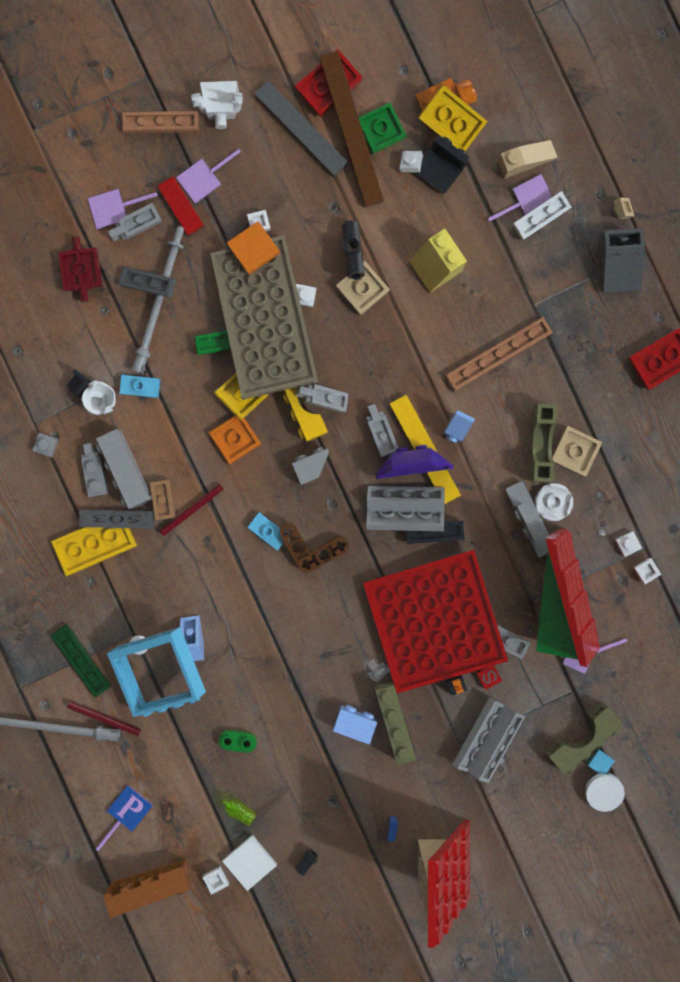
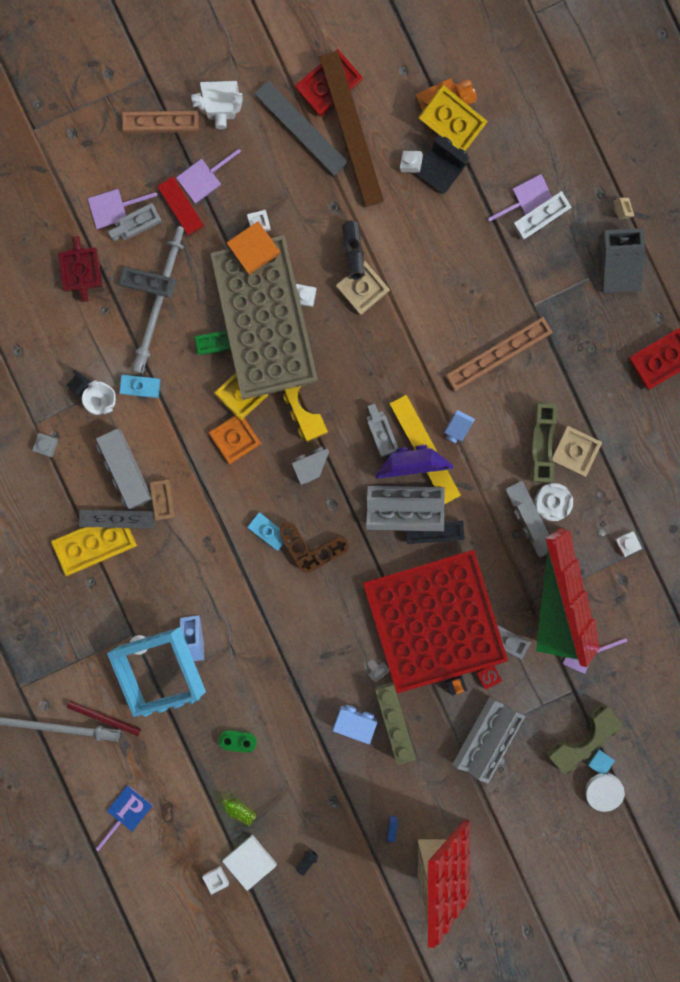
dark green tile [51,624,112,698] -> none
light grey hinge [81,443,109,497] -> none
dark orange wedge [103,860,192,918] -> none
dark red bar [159,484,224,536] -> none
light grey hinge [295,384,349,413] -> none
green tile [358,102,407,155] -> none
light yellow slope [409,229,467,293] -> none
tan slope [497,140,558,179] -> none
white plate [633,558,661,584] -> none

